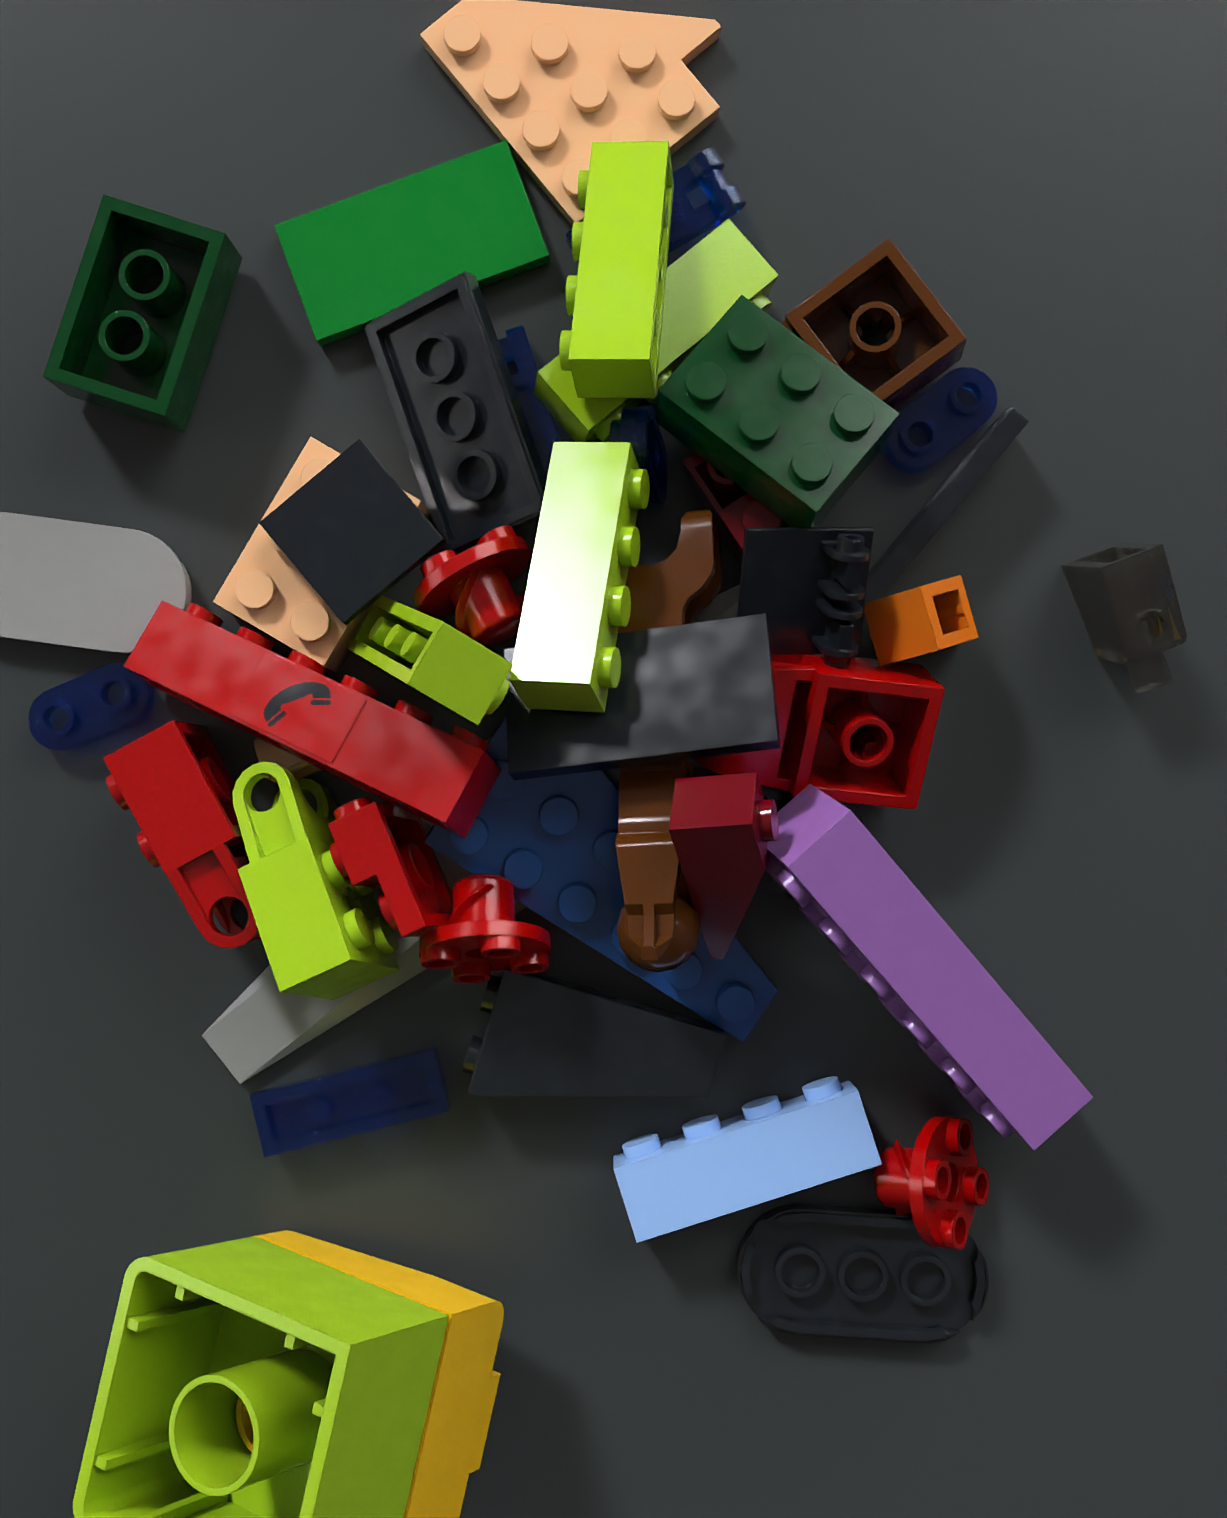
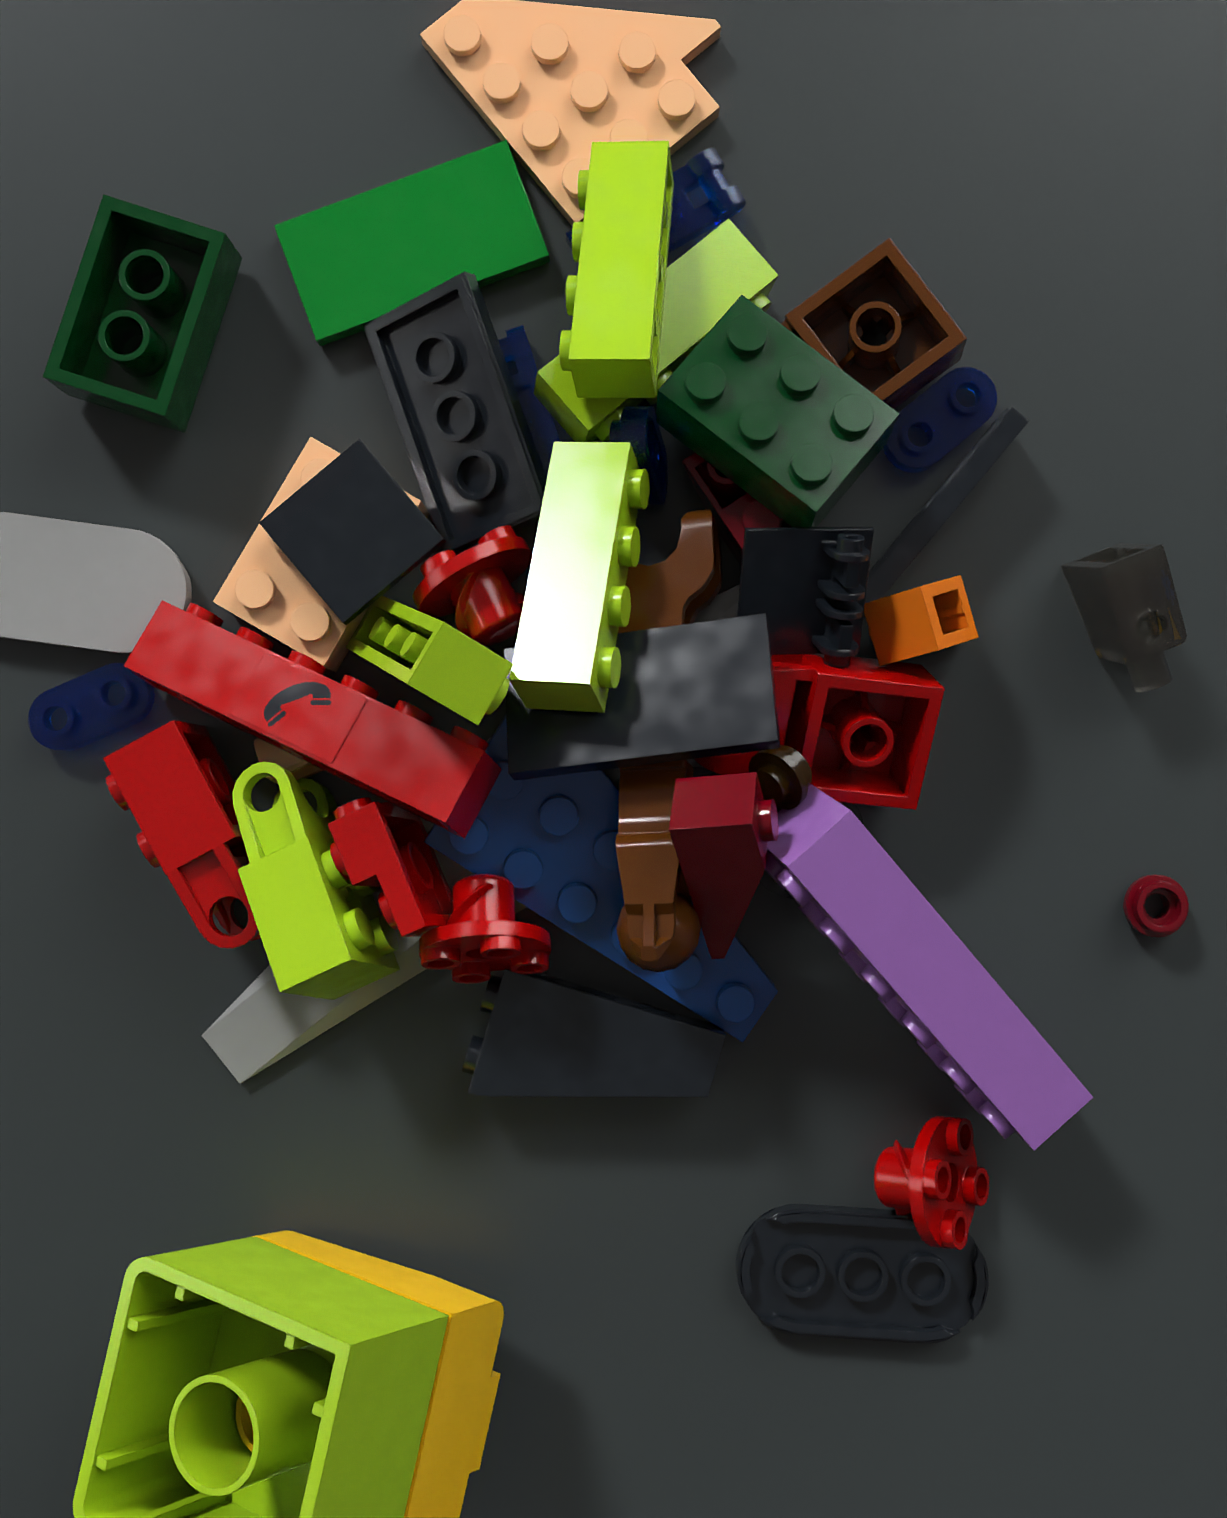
clear blue plate [250,1046,451,1158] -> none
light blue brick [613,1076,882,1243] -> none
none -> dark brown plate [748,745,812,810]
none -> dark red plate [1123,874,1189,937]

